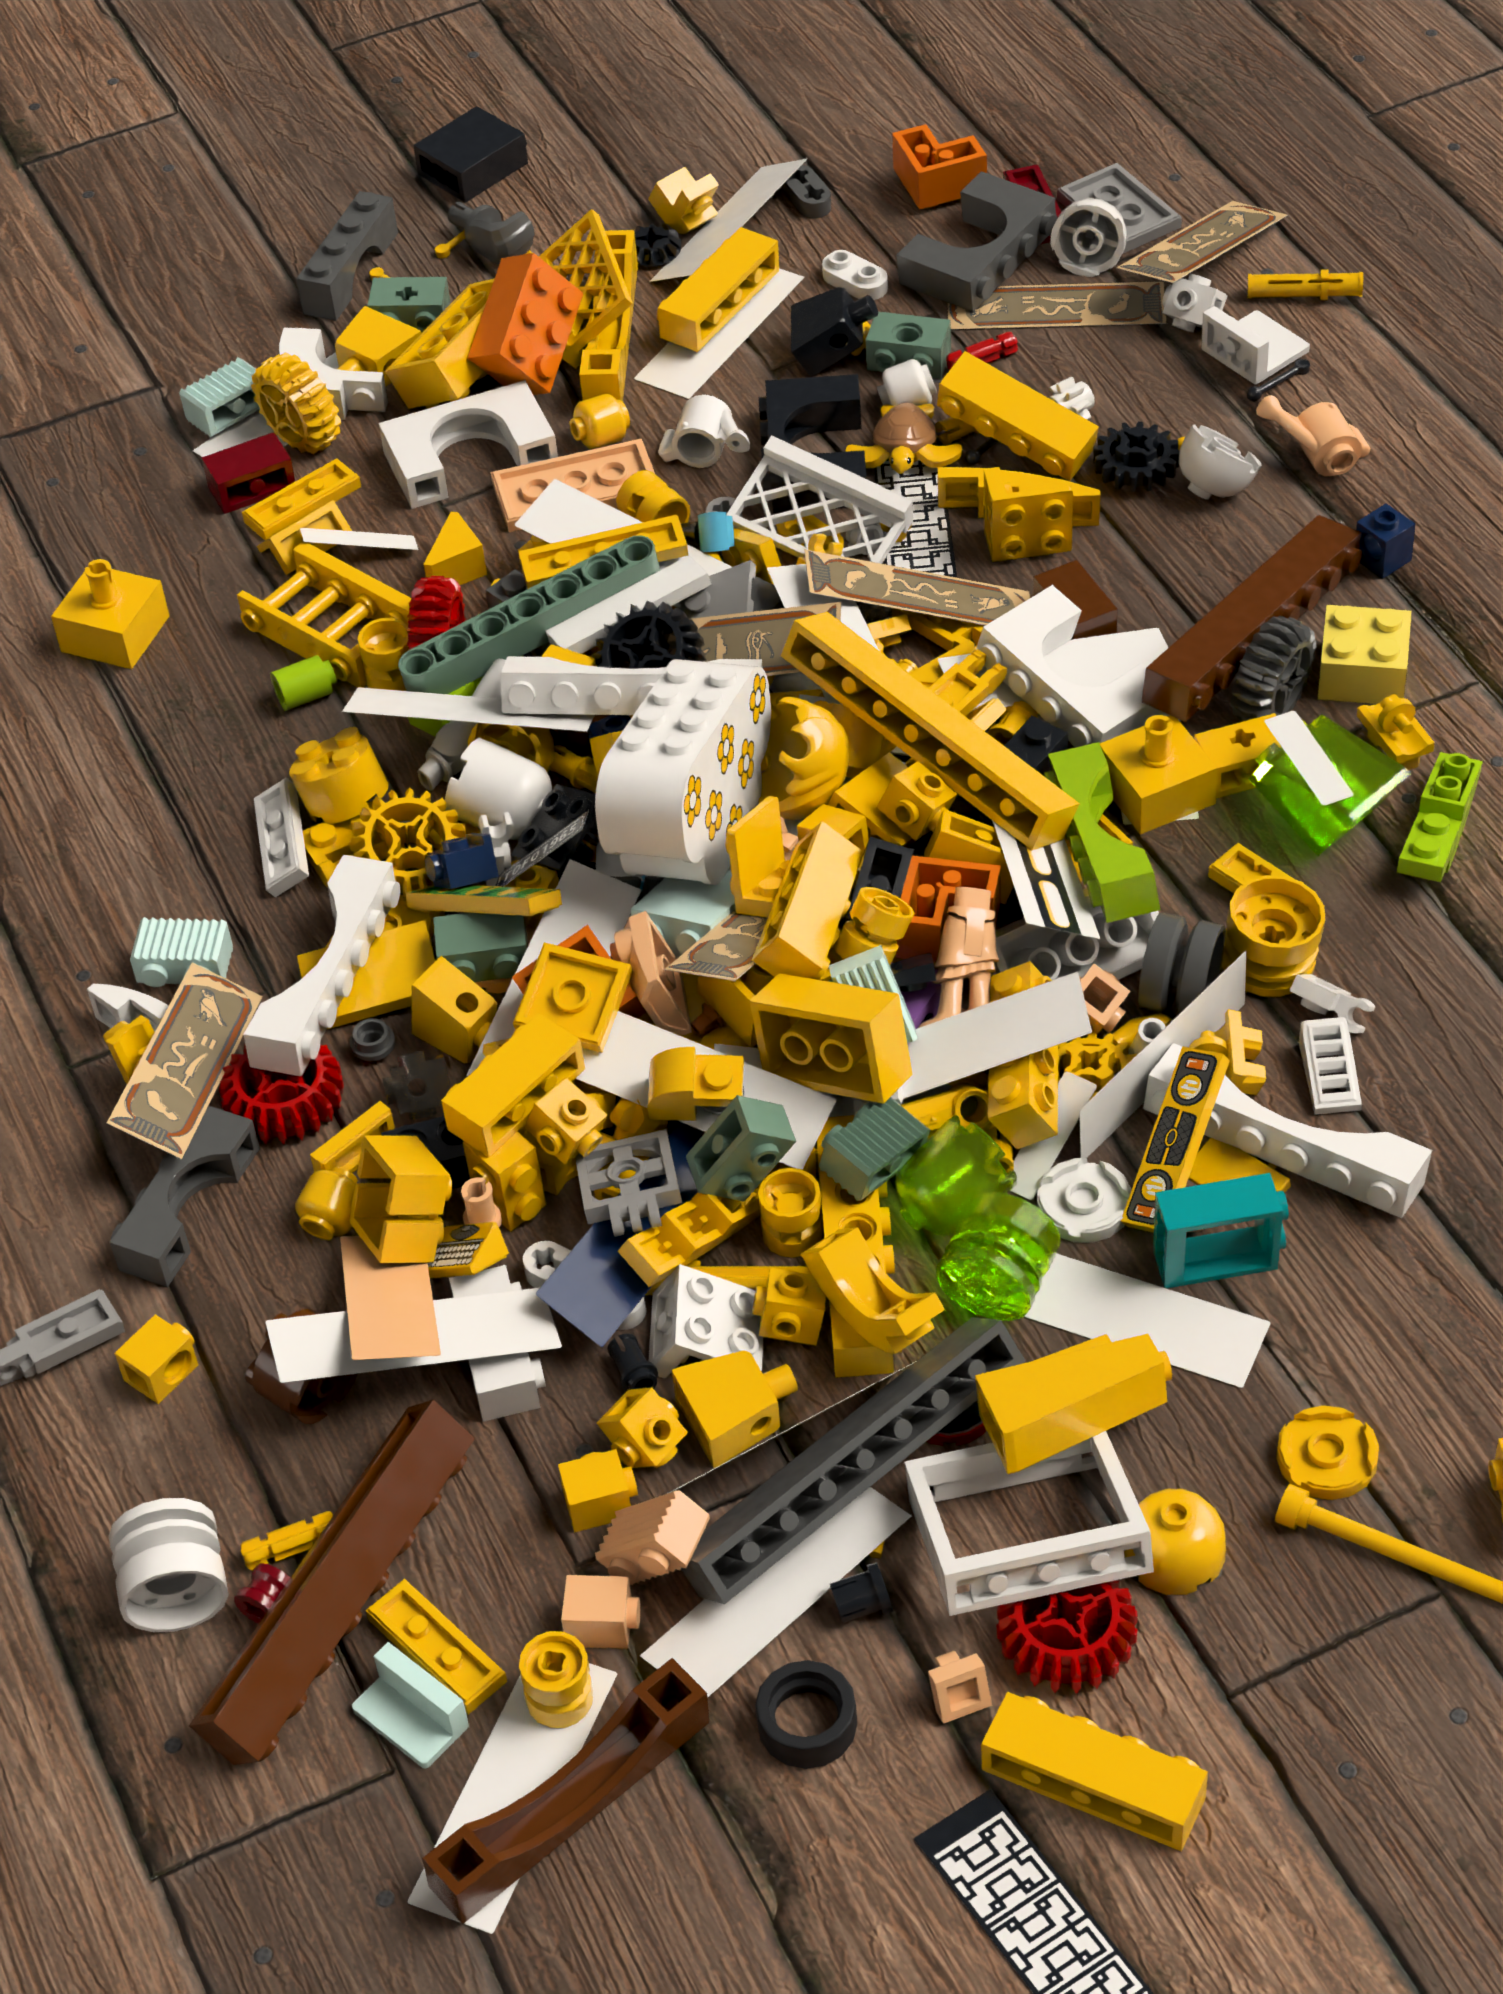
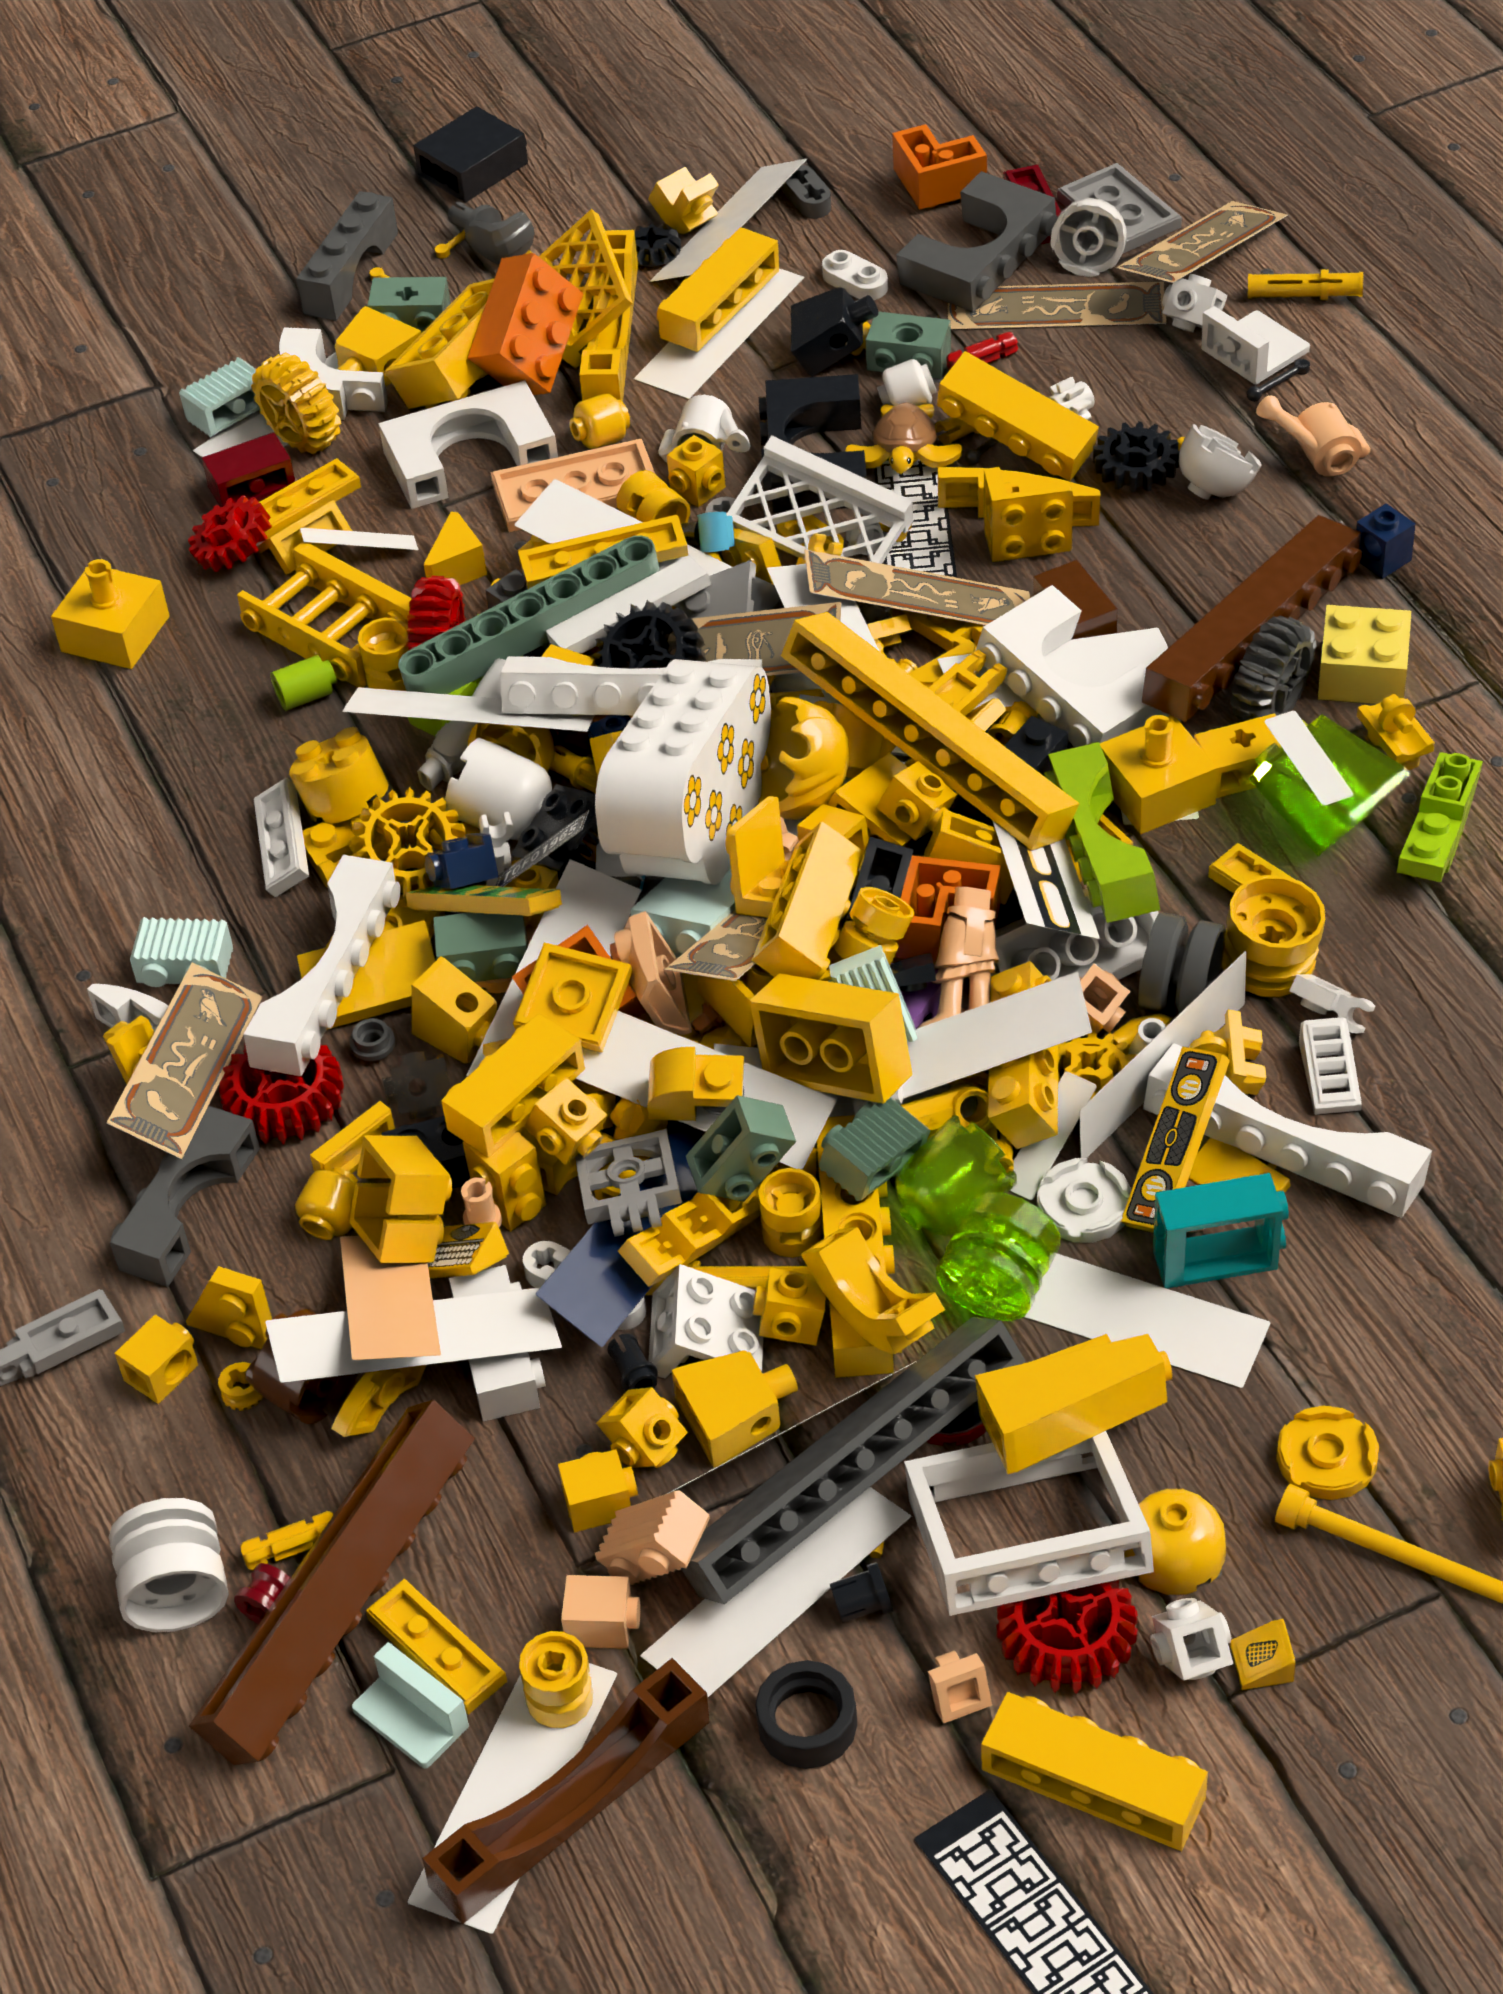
none -> yellow wing [186,1266,272,1349]
none -> red gear [188,495,272,572]
none -> yellow bush [218,1362,263,1411]
none -> yellow tile [331,1365,426,1437]
none -> yellow brick [667,435,726,508]
none -> white brick [1150,1598,1233,1680]
none -> yellow slope [1230,1619,1296,1690]

